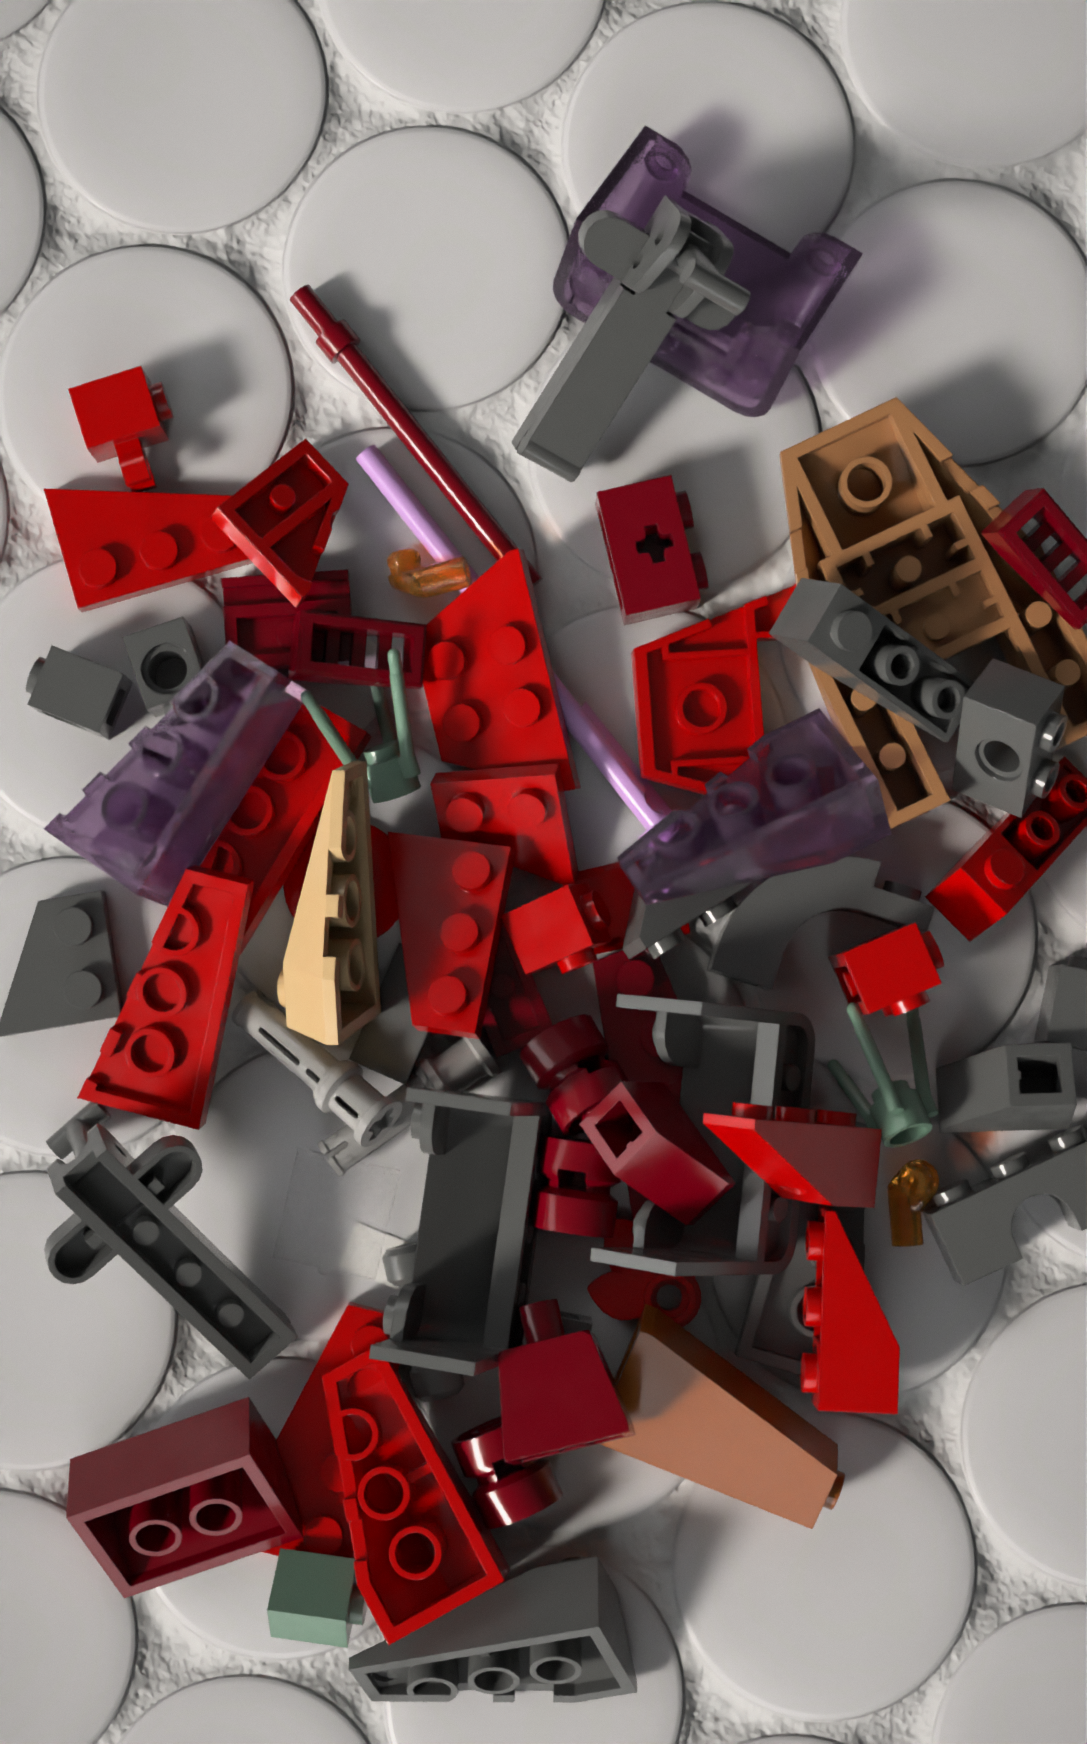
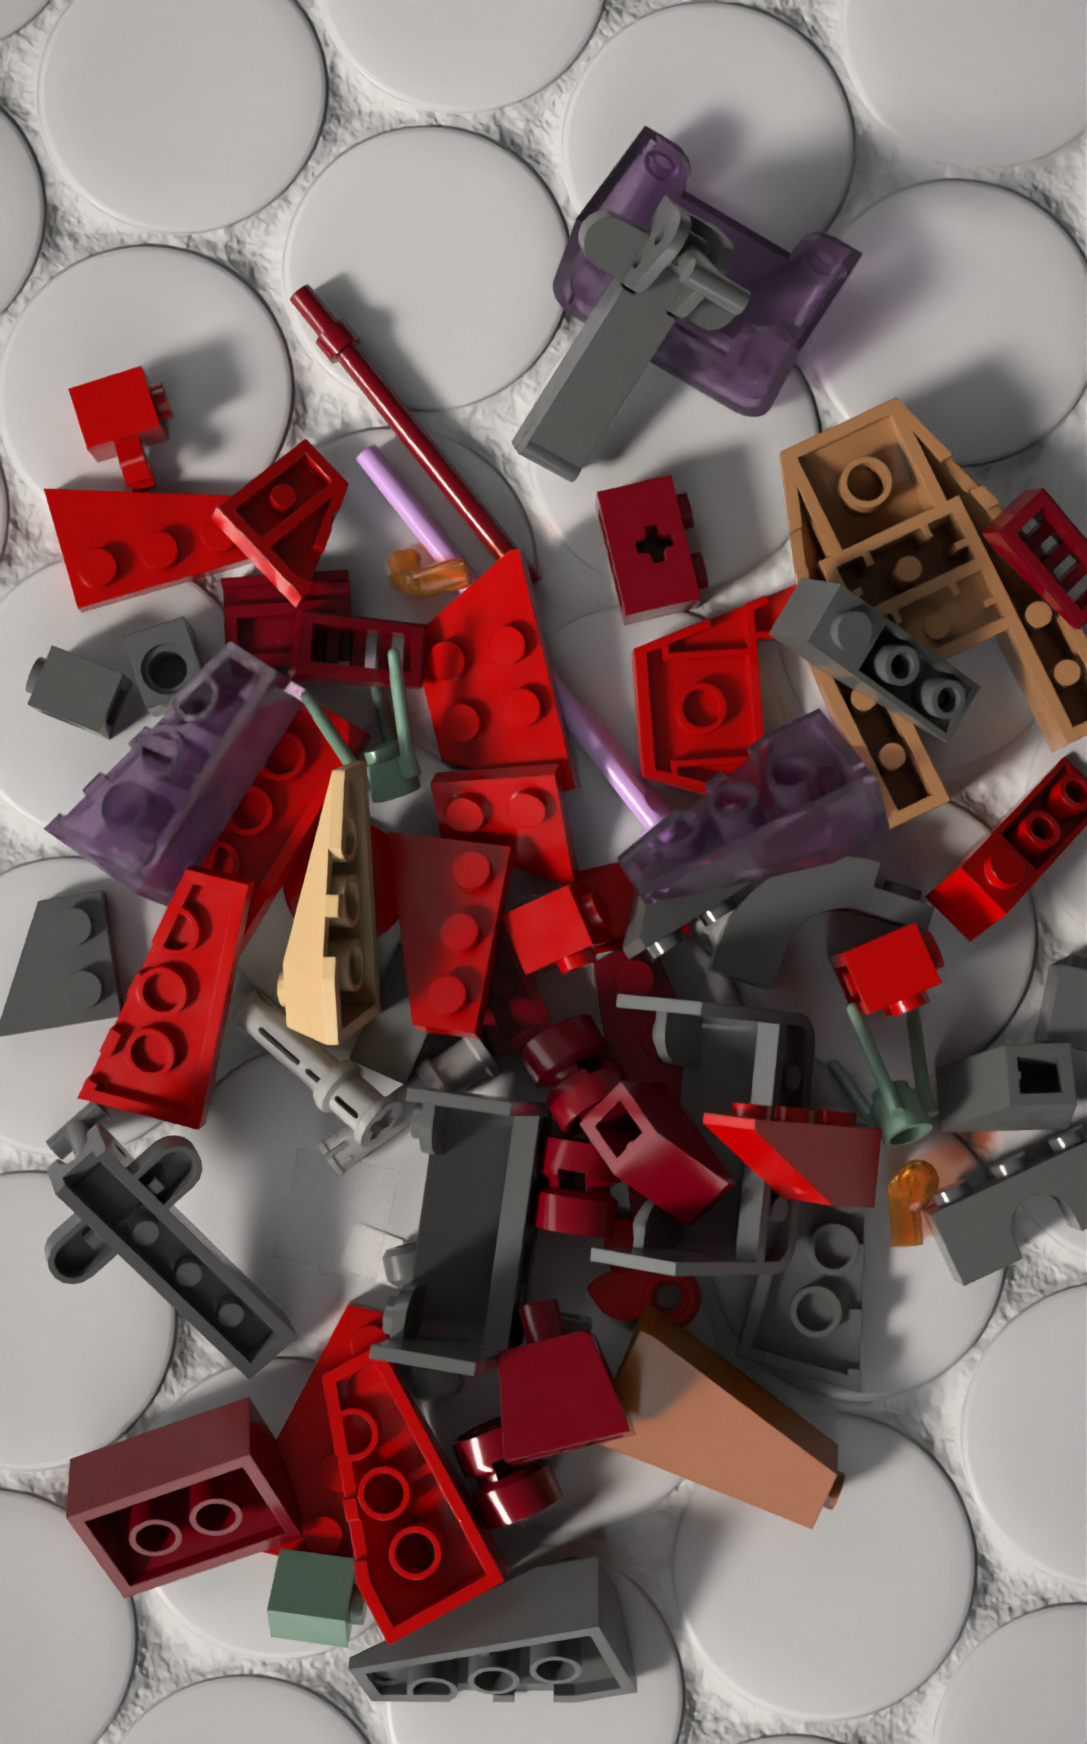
red slope [800,1206,900,1414] -> none
dark grey brick [952,658,1068,818] -> none

